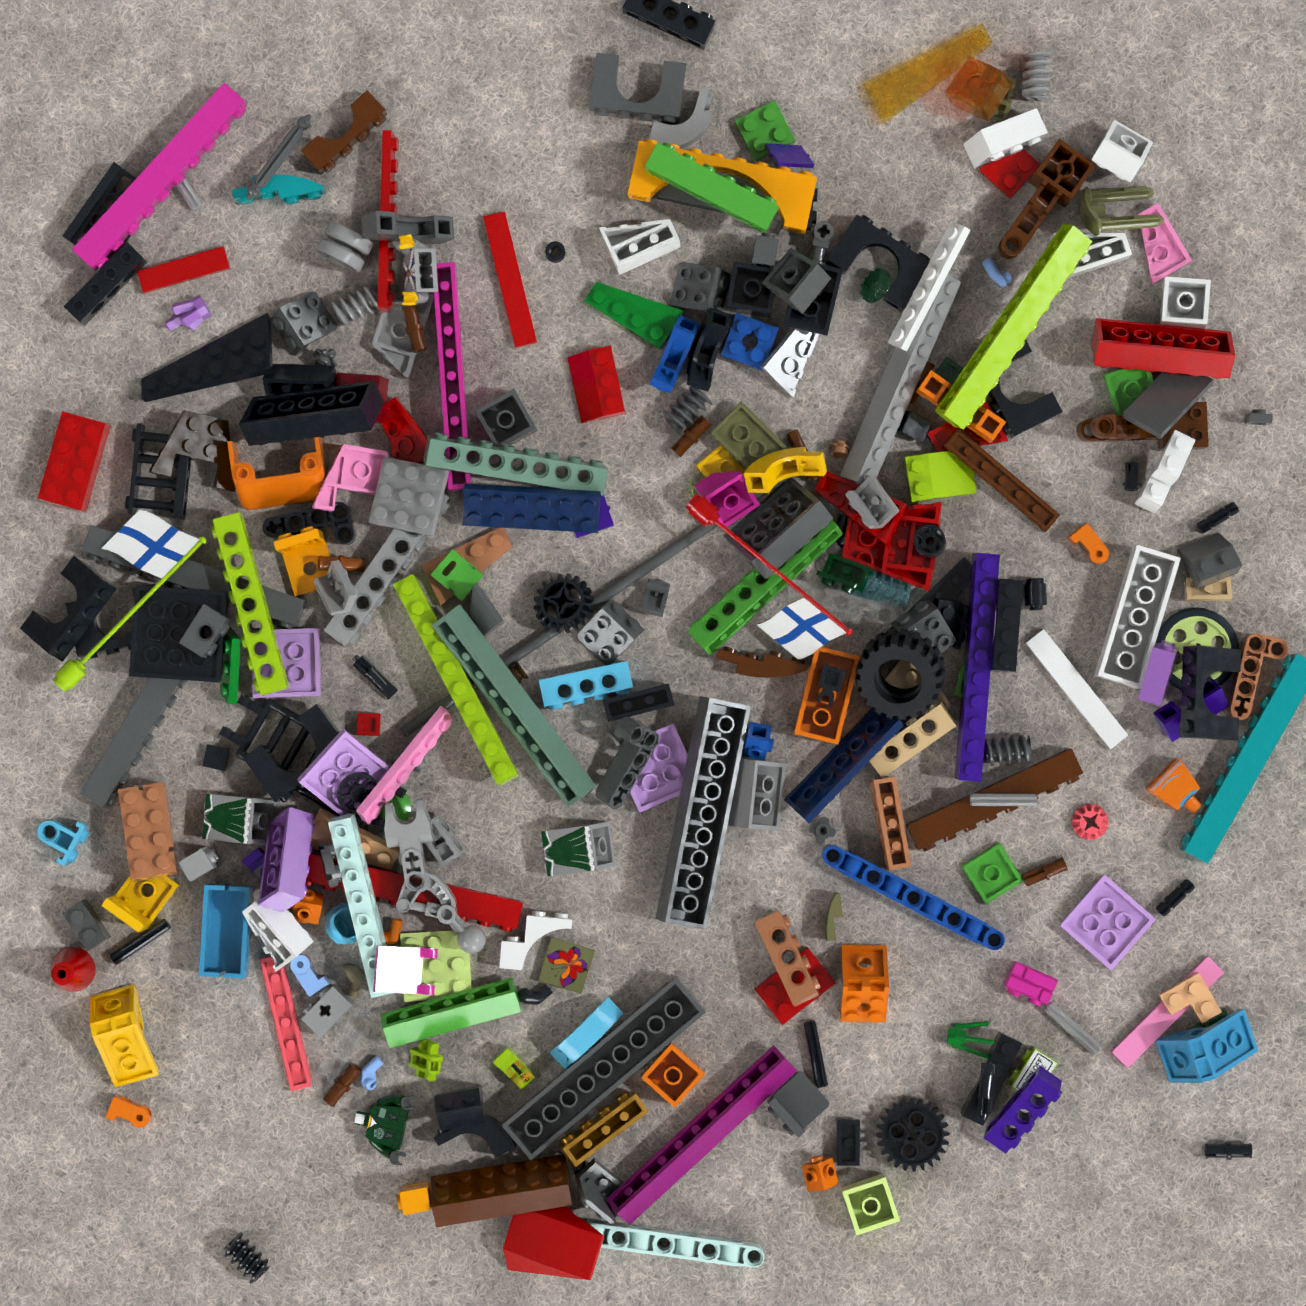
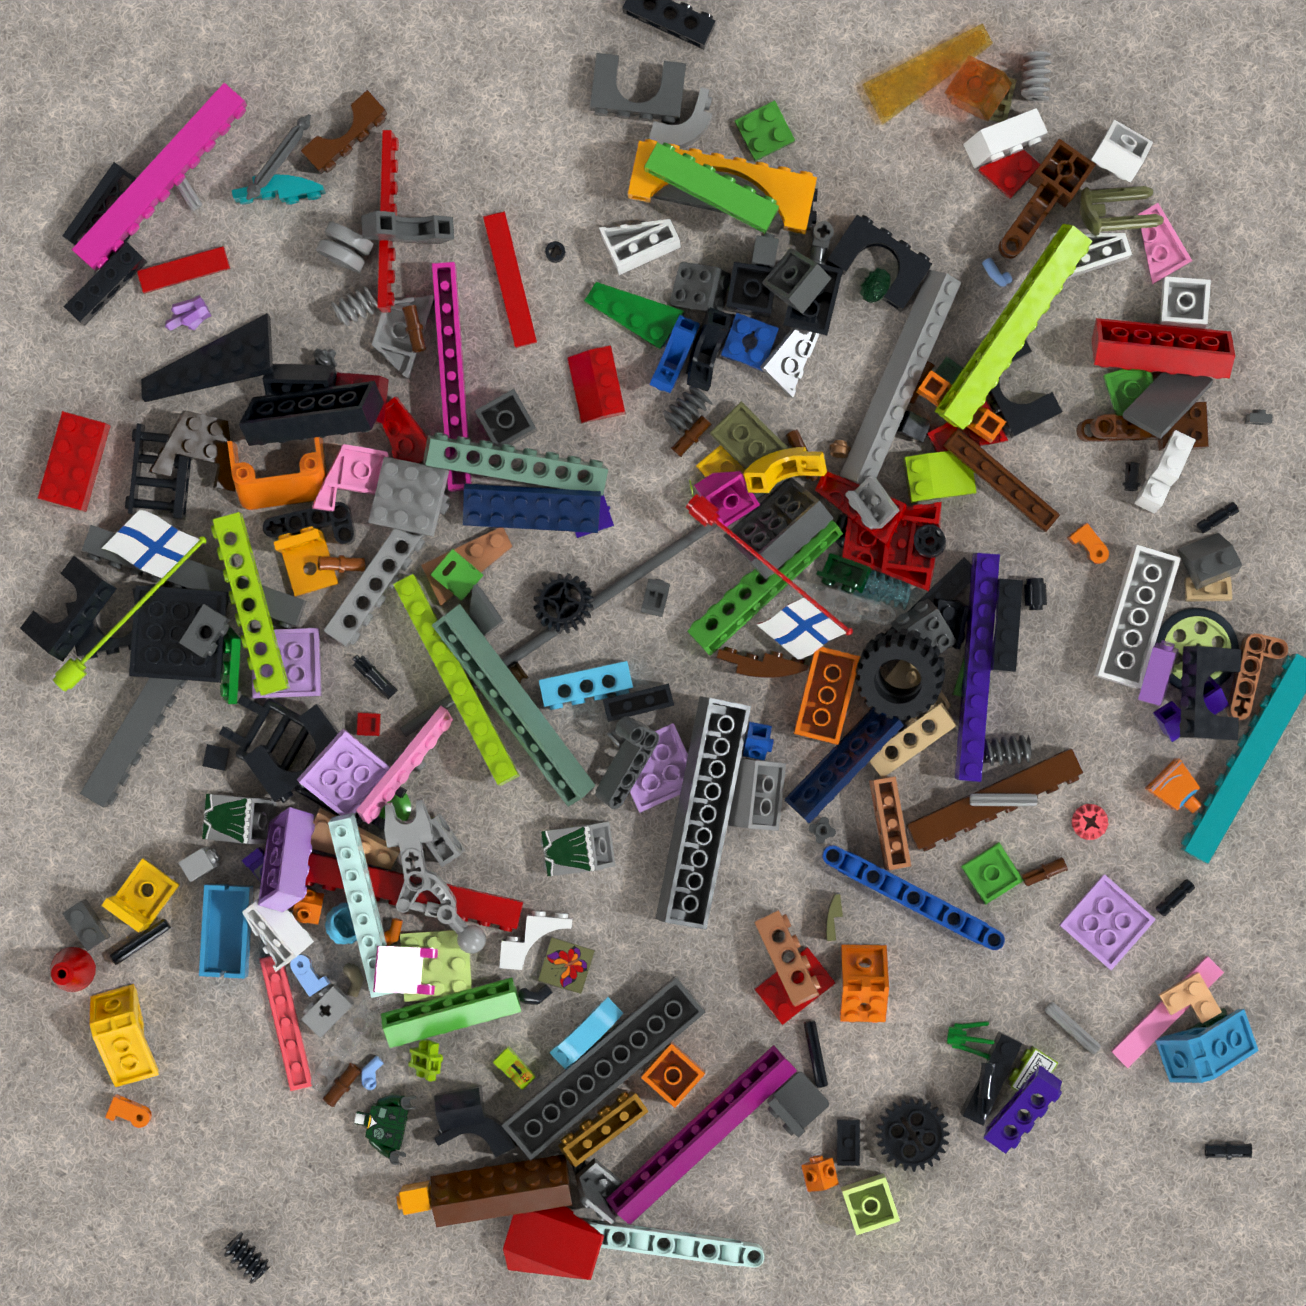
medium azure pin [37,820,90,866] -> none
nougat piece [118,782,179,882] -> none
dark grey bracket [271,292,337,356] -> none
light grey bracket [313,560,357,615] -> none
dark grey plate [318,841,342,888] -> none
black wheel [337,772,377,813] -> none
light grey torso [398,234,438,305] -> none
dark grey bracket [577,599,644,665] -> none
dark purple piece [765,143,815,168] -> none
black plate [816,664,846,707] -> none
white plate [888,222,970,352] -> none
dark pink brick [1004,960,1058,1006] -> none
white tile [1025,629,1128,749] -> none

